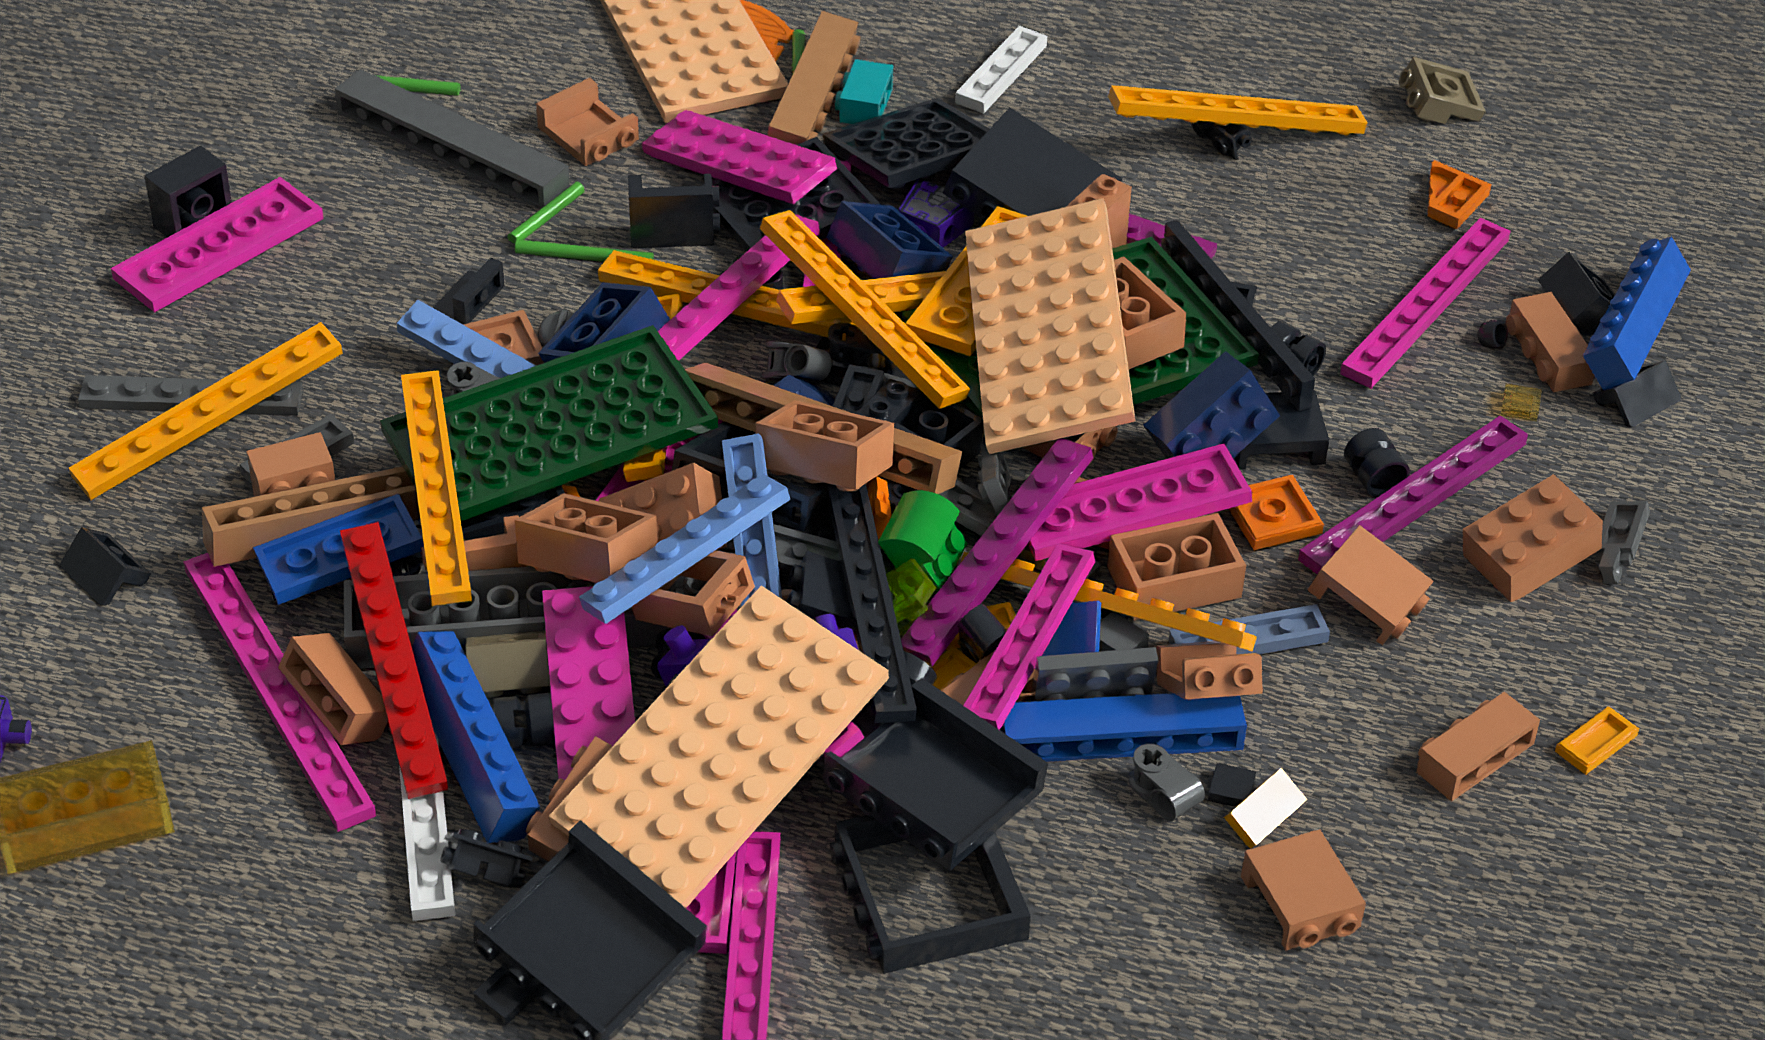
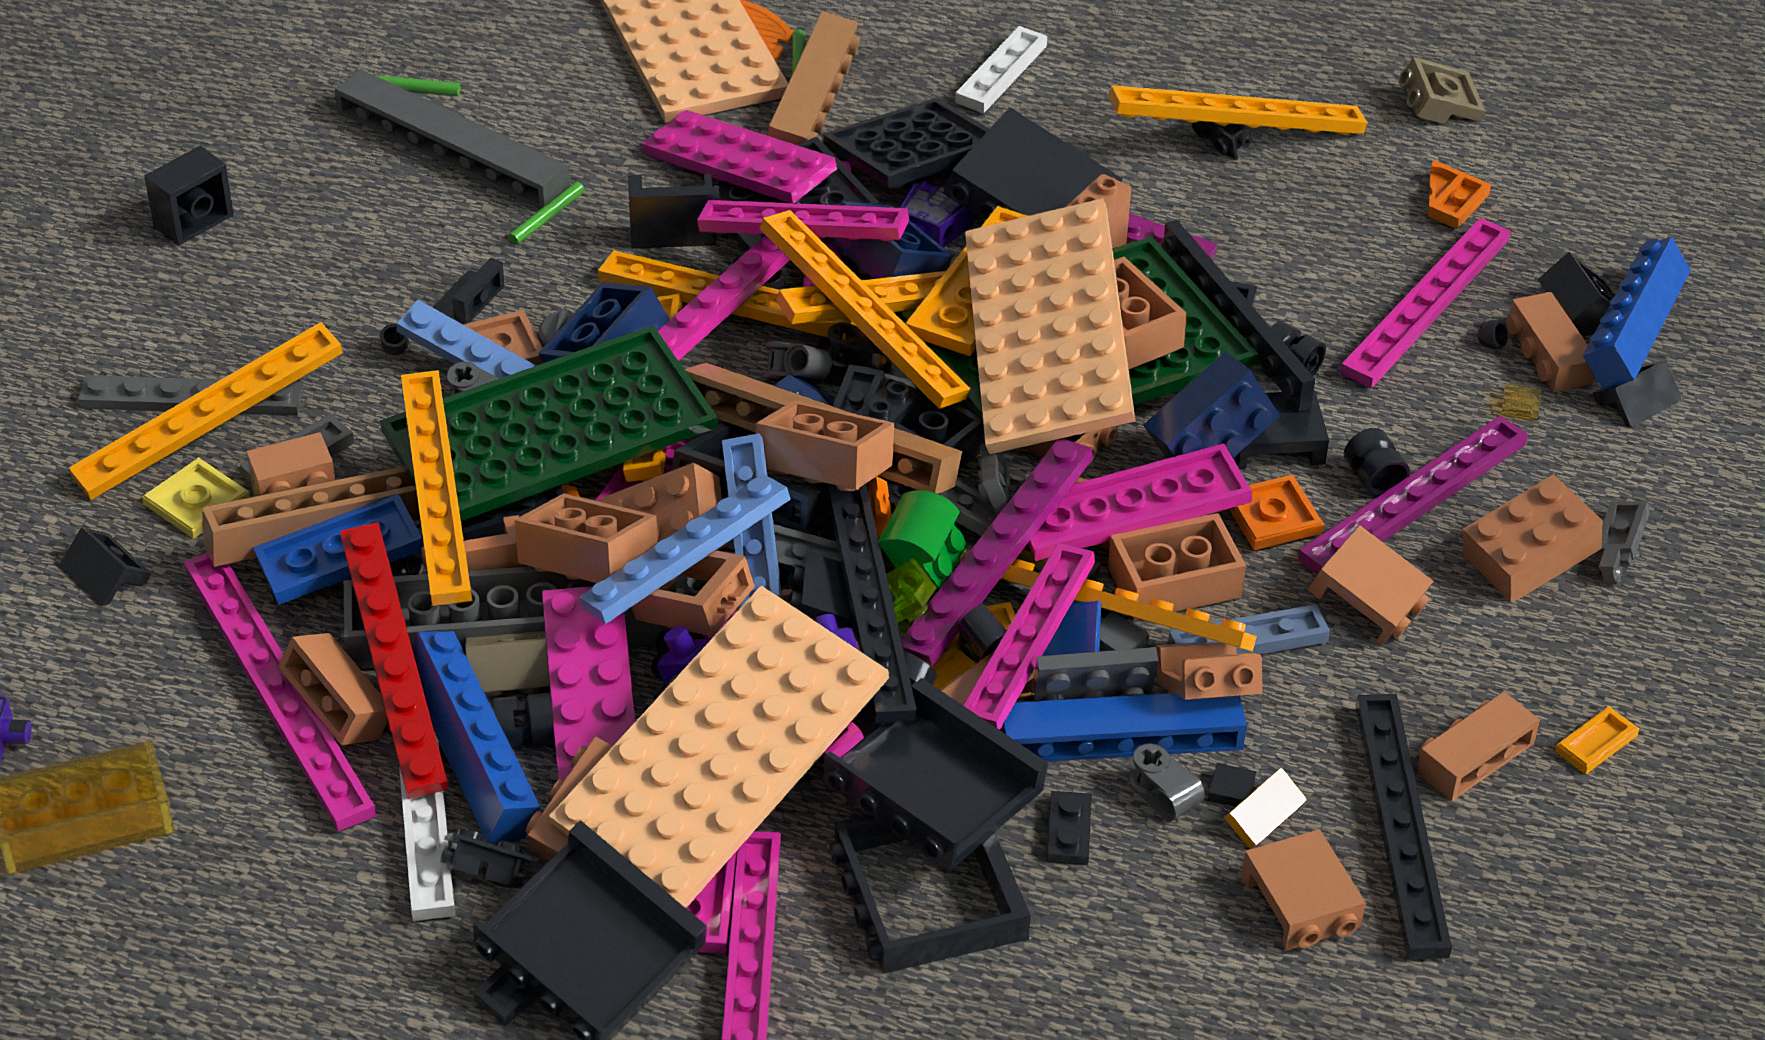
dark pink plate [111,177,324,312] -> none
bright green bar [515,240,654,262] -> none
nougat panel [536,78,639,166] -> none
teal brick [835,59,893,124] -> none
none -> light yellow tile [142,458,250,539]
none -> black hinge [380,324,409,355]
none -> dark pink plate [697,200,909,241]
none -> black plate [1047,791,1092,865]
none -> black plate [1355,694,1452,959]

